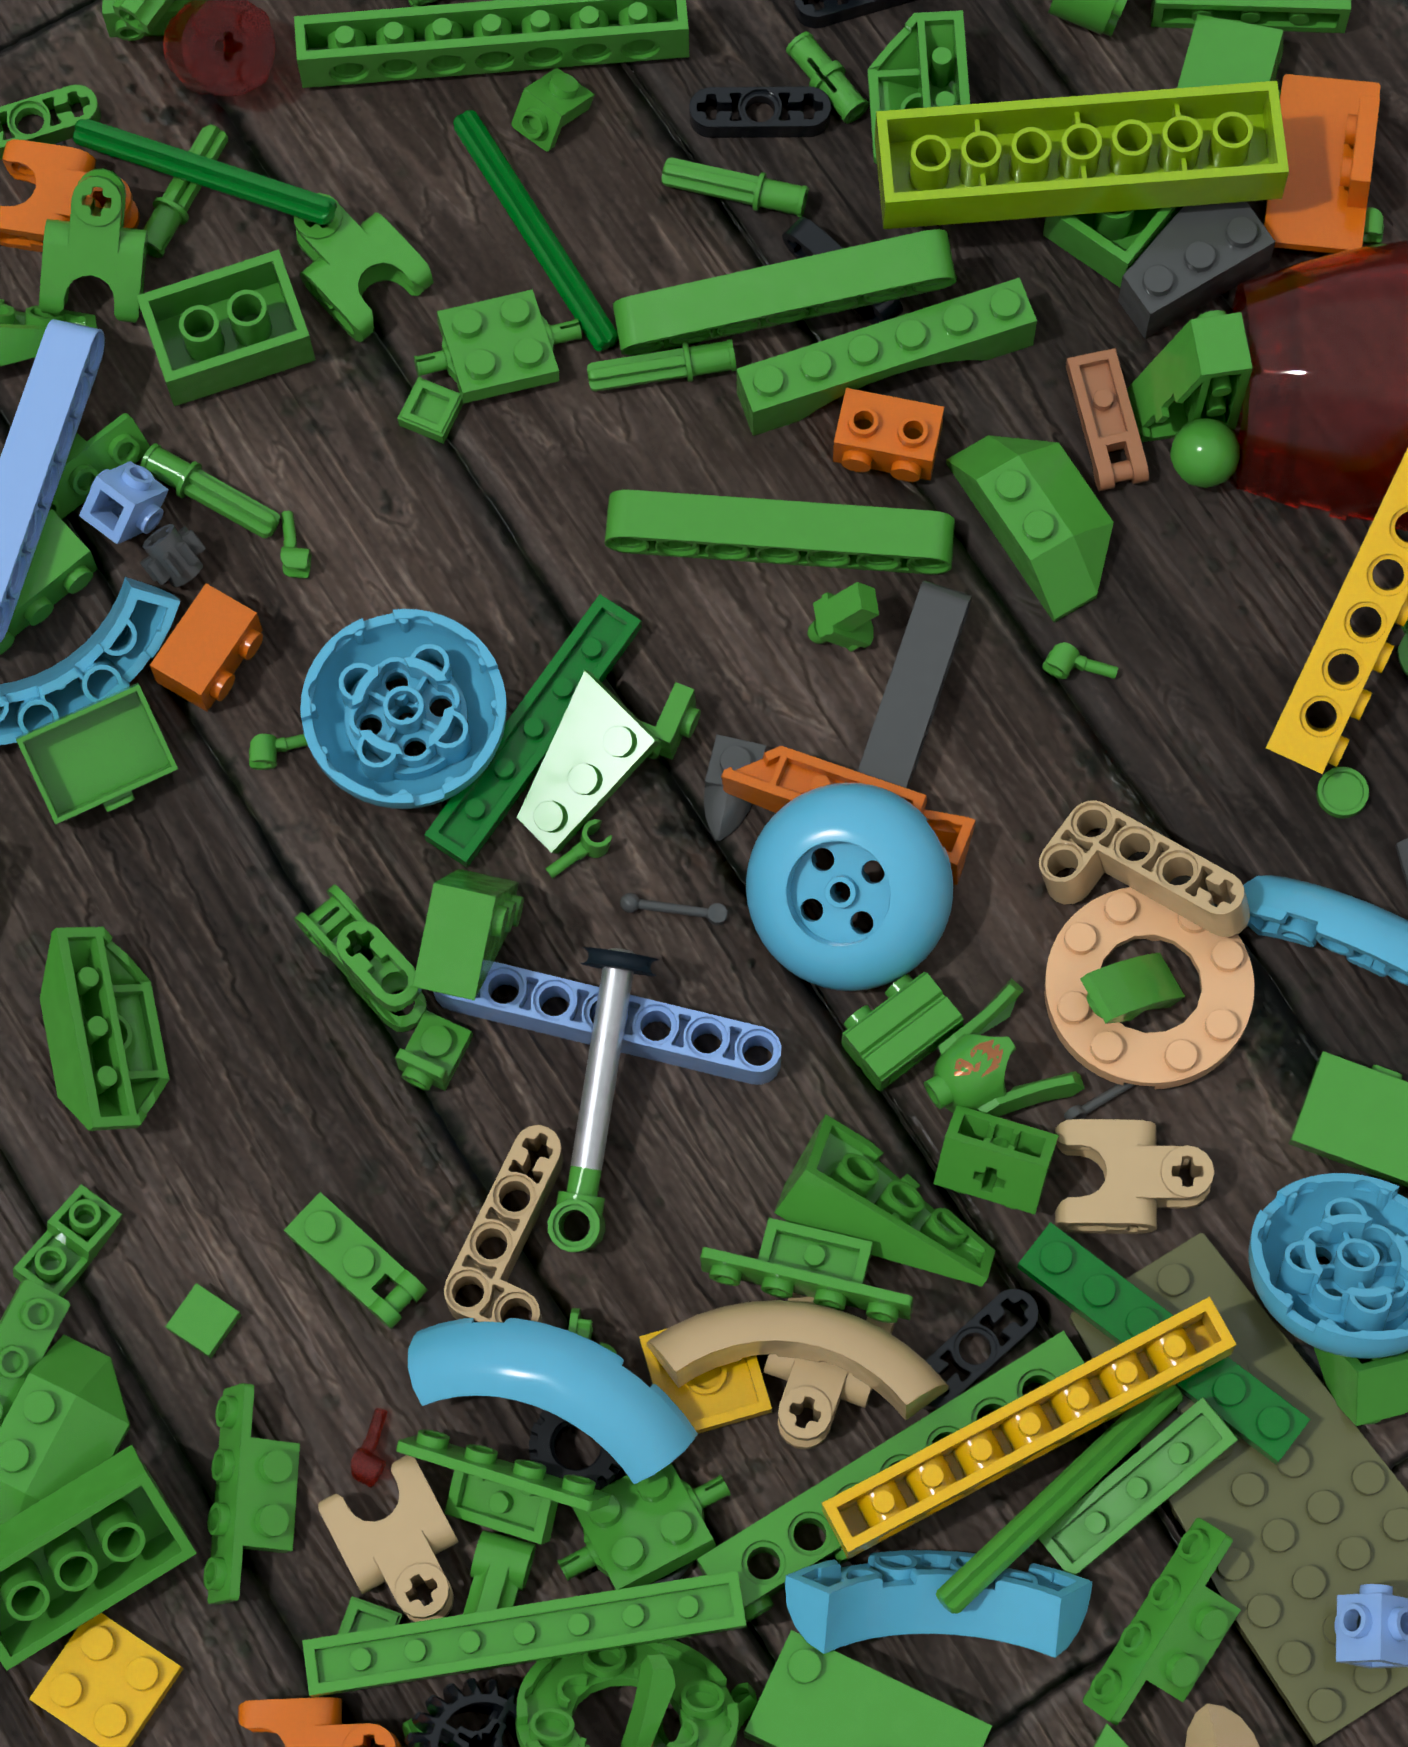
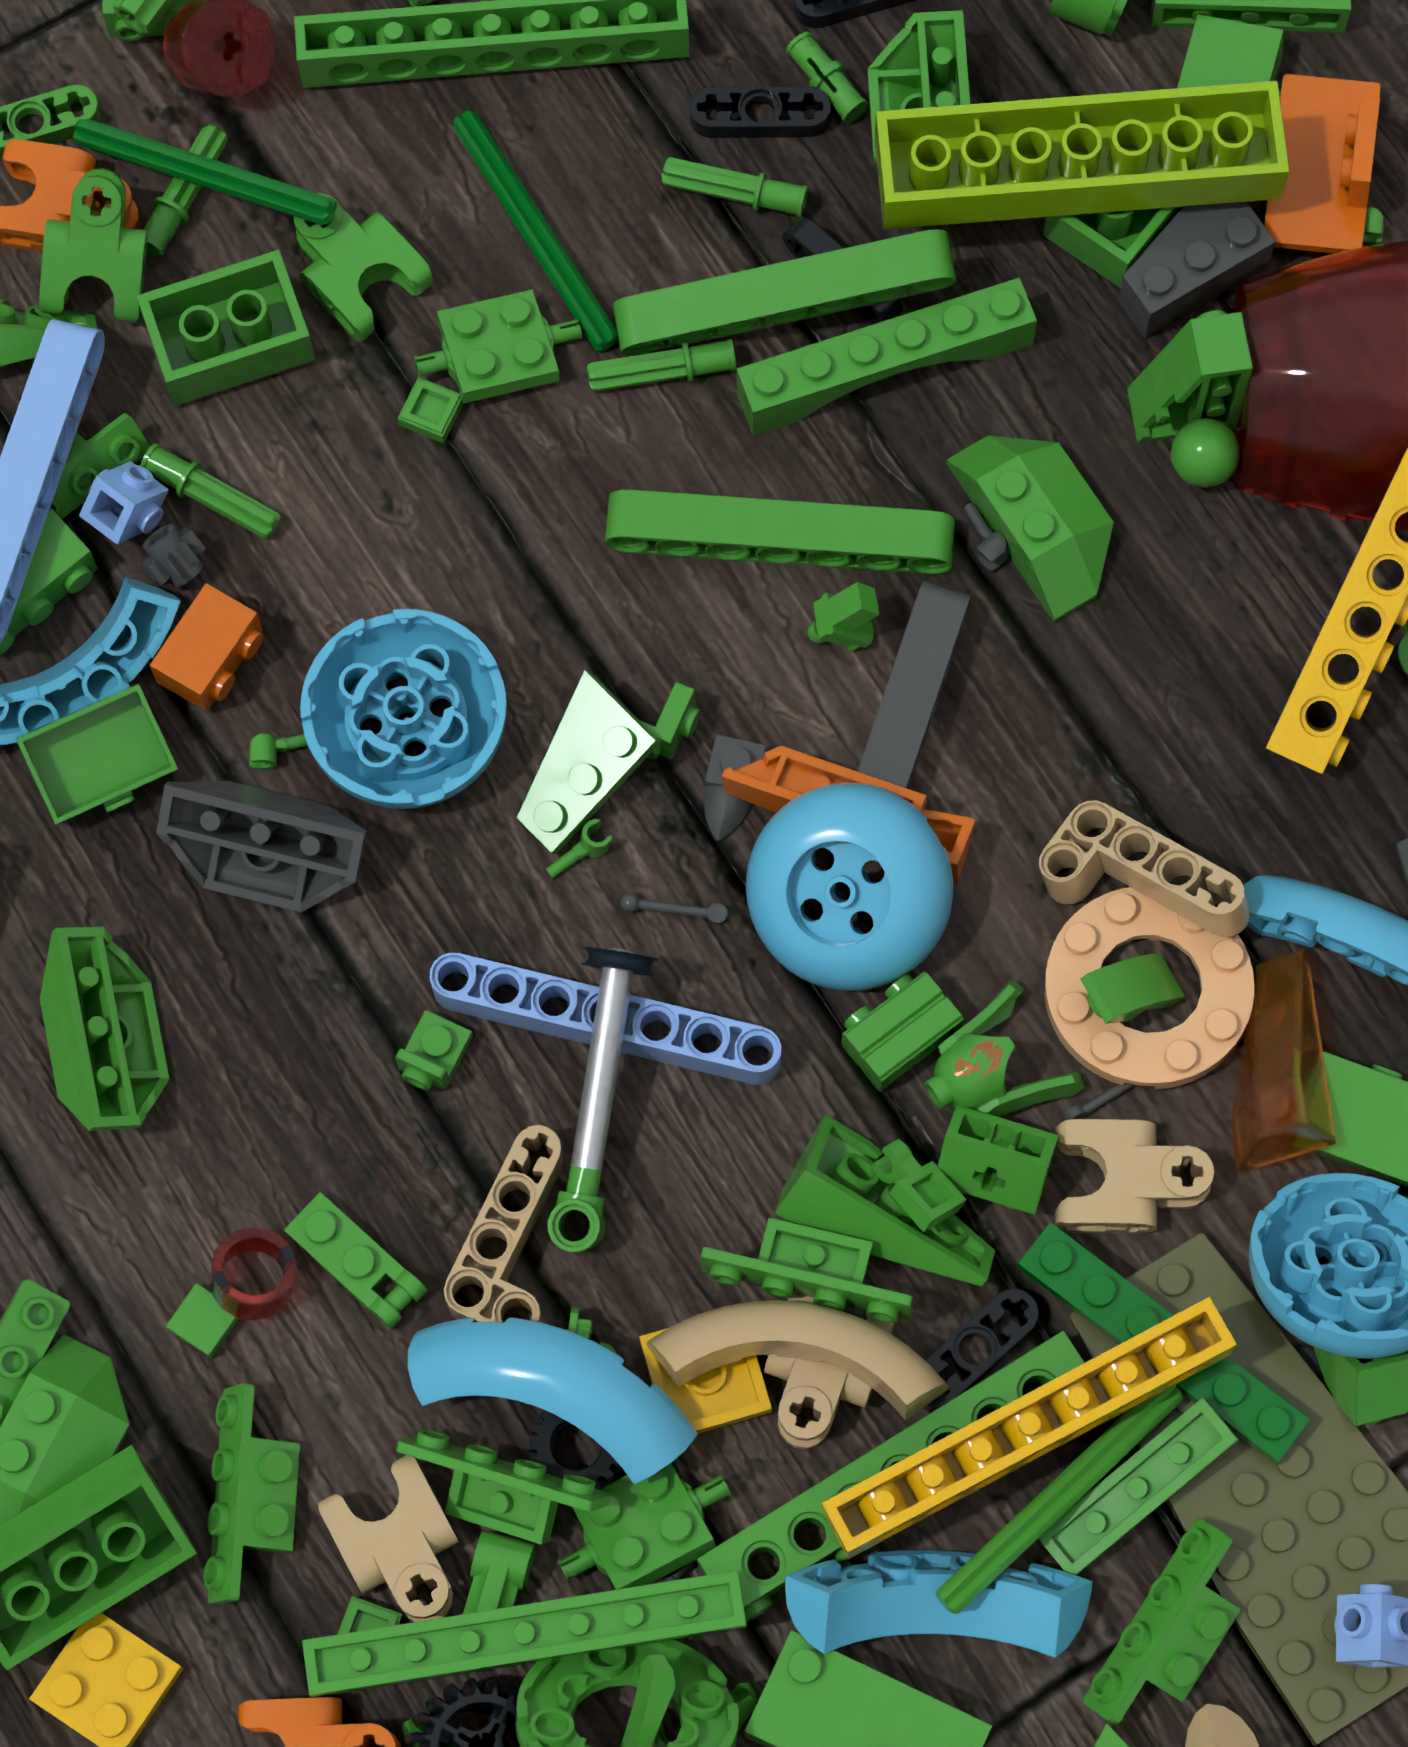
bright green slope [13,1184,122,1298] -> none
bright green hand [280,510,312,578] -> none
bright green piece [294,884,428,1033] -> none
clear red hand [351,1408,388,1488] -> none
bright green wedge [412,869,524,1001] -> none
green plate [424,594,642,868] -> none
bright green bracket [511,68,595,151] -> none
orange brick [833,388,944,482] -> none
bright green hand [1043,642,1118,679] -> none
nougat plate [1066,348,1149,492] -> none
bright green piece [1316,767,1369,818] -> none
none -> dark grey wedge [156,781,367,912]
none -> clear red piece [210,1227,297,1321]
none -> bright green plate [871,1139,967,1232]
none -> dark grey hand [964,503,1008,572]
none -> clear orange wedge [1230,949,1336,1173]

